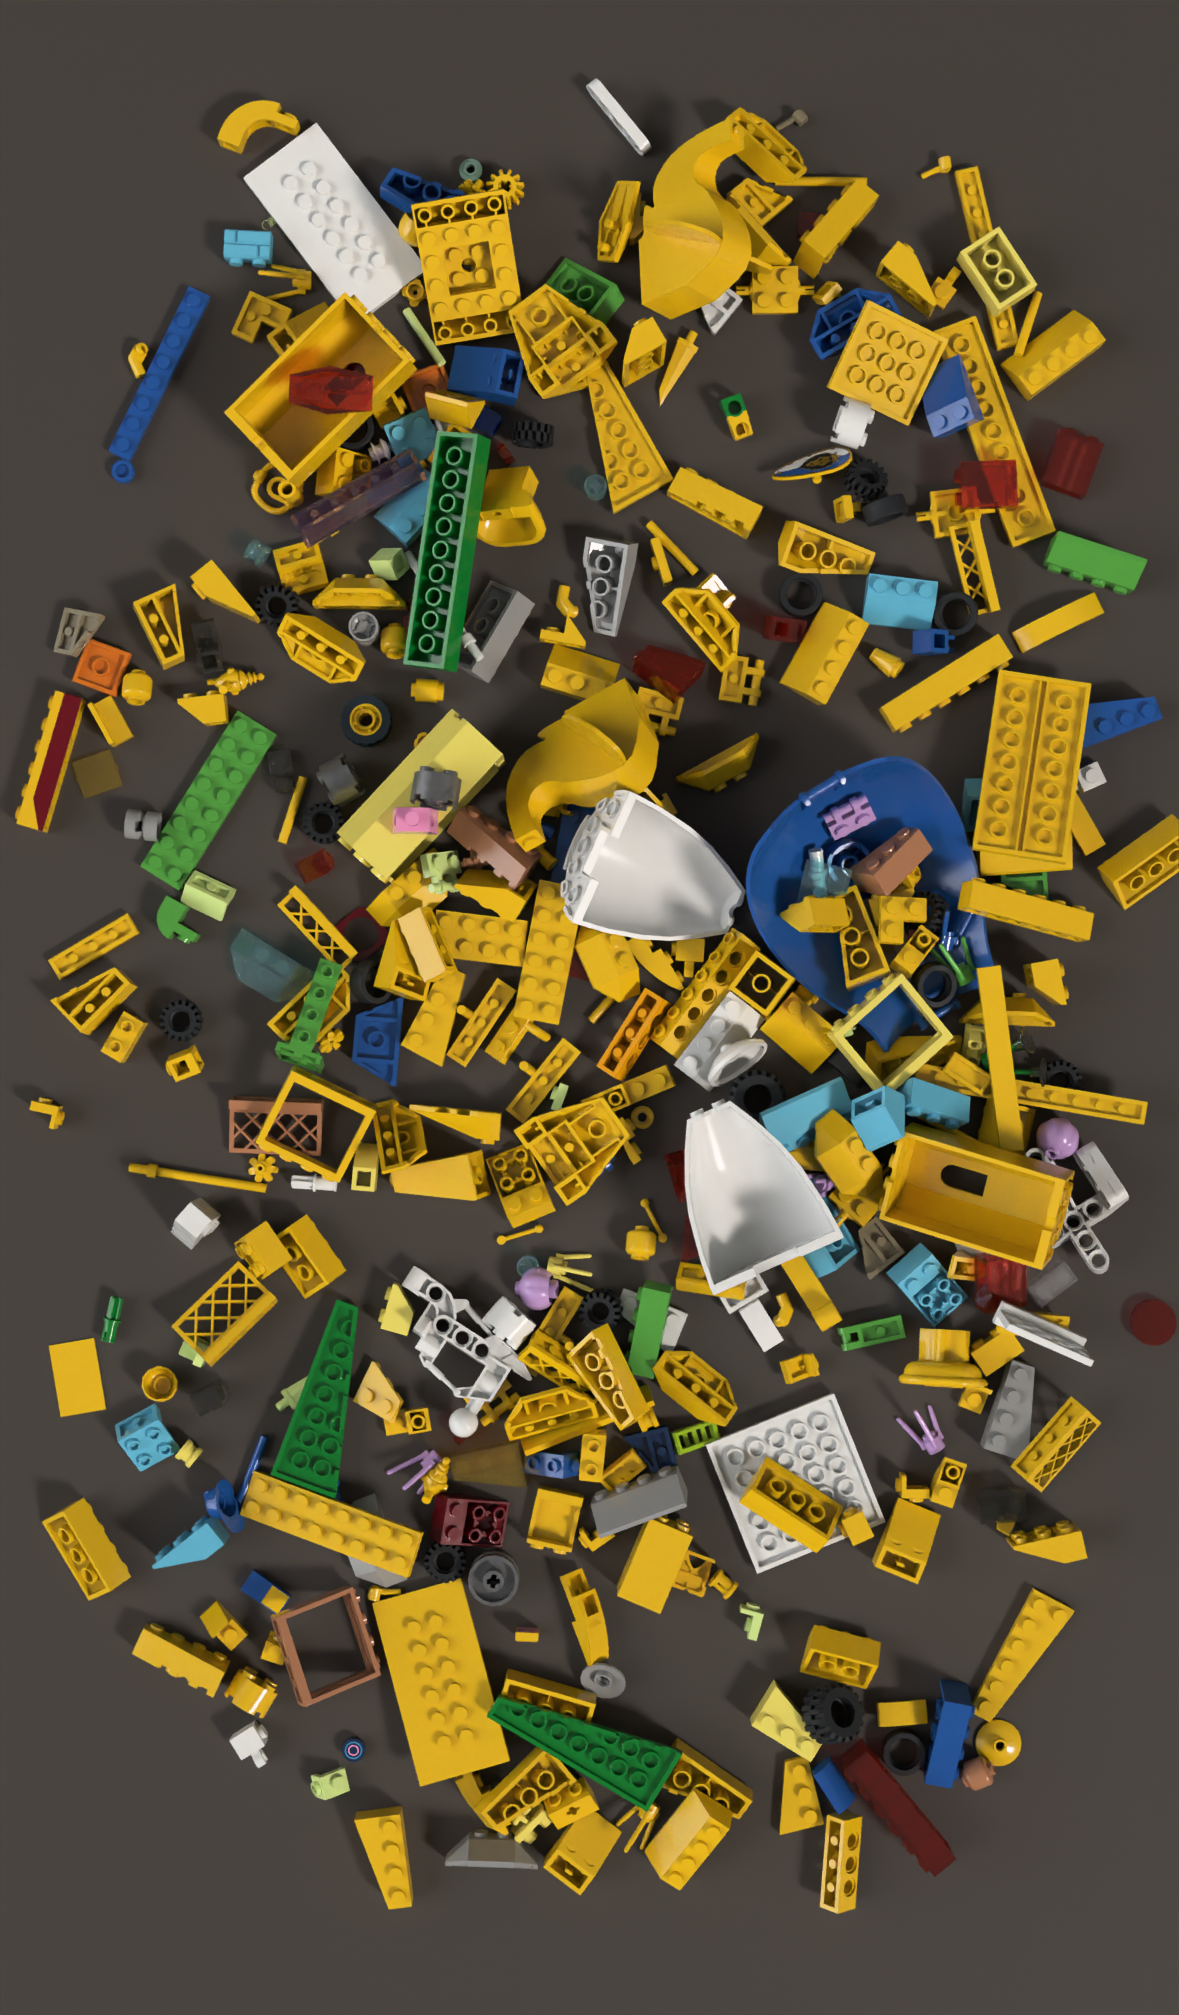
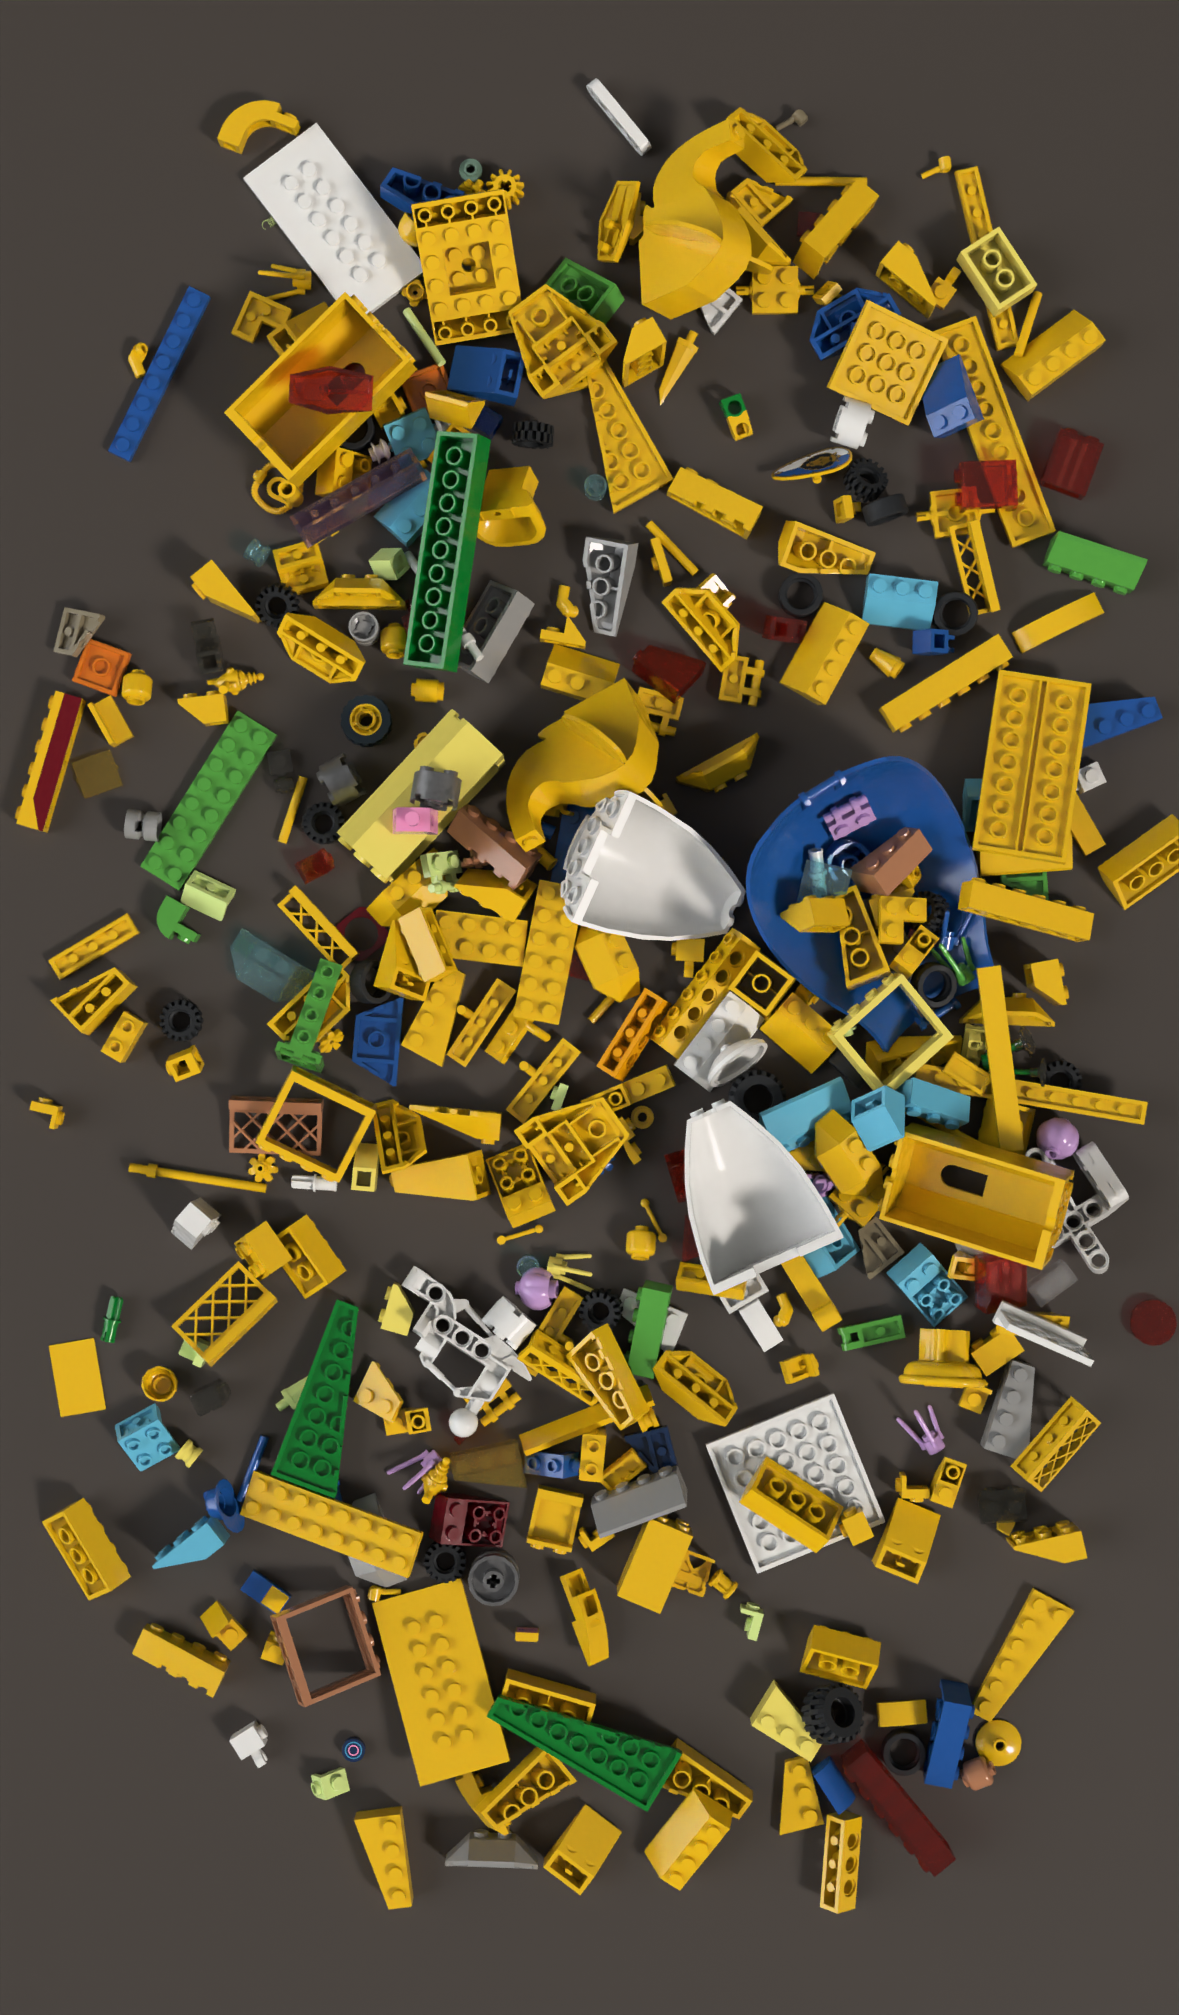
blue tile [111,459,135,484] -> none
yellow wedge [133,584,185,670] -> none
medium azure brick [223,229,273,268] -> none
yellow brick [224,1666,278,1718] -> none
clear red tile [496,442,516,465] -> none
yellow wedge [504,1385,599,1441] -> none
light yellow hips [510,1801,552,1844] -> none
yellow brick [543,1777,599,1830] -> none
light grey dish [580,1663,626,1698] -> none
yellow plant [616,1802,661,1853] -> none
yellow slope [627,938,685,991] -> none
lime slope [670,1421,721,1455] -> none

